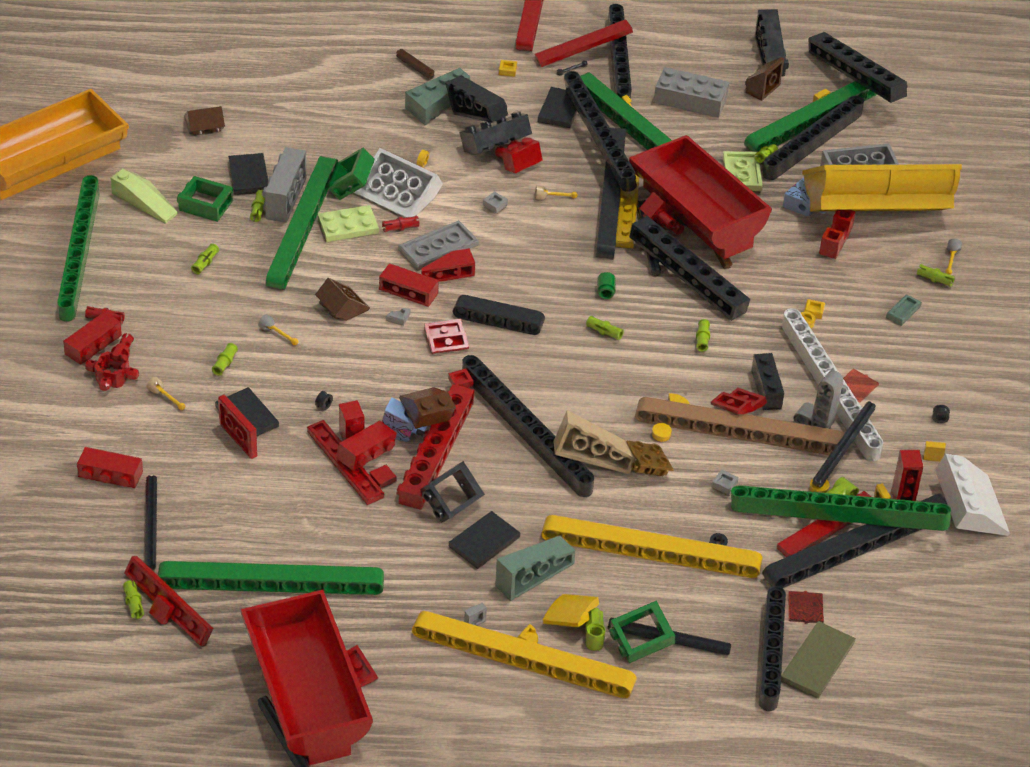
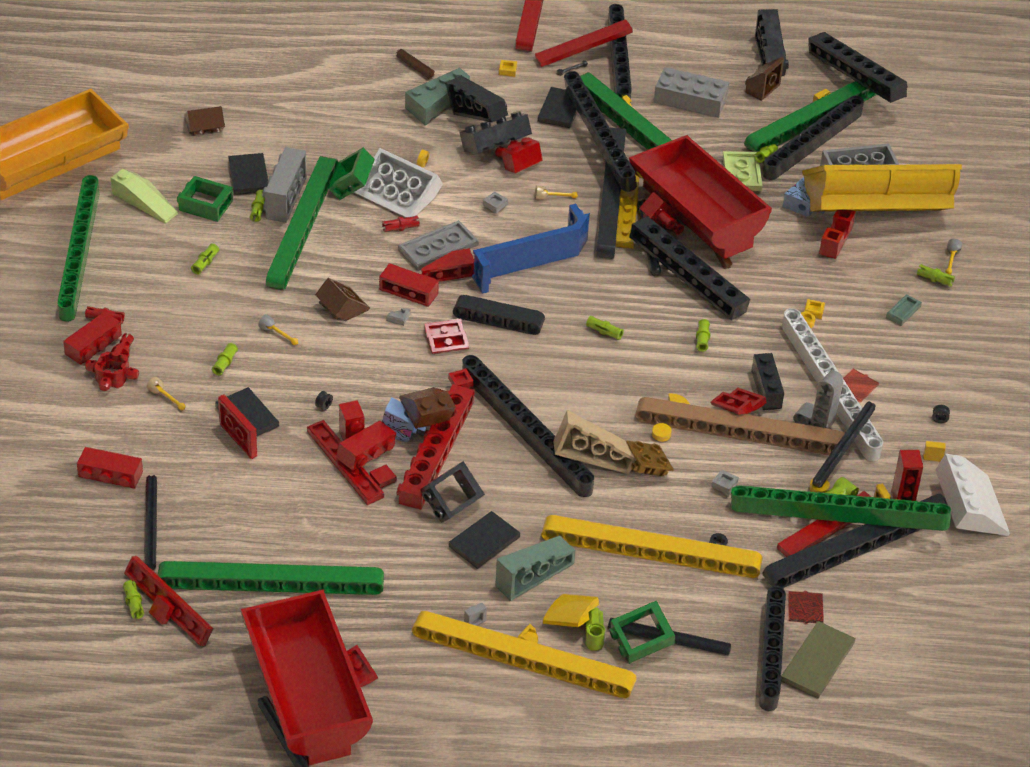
yellowish green plate [318,205,379,242] -> none
green brick [597,272,616,299] -> none
none -> blue panel [472,203,590,294]

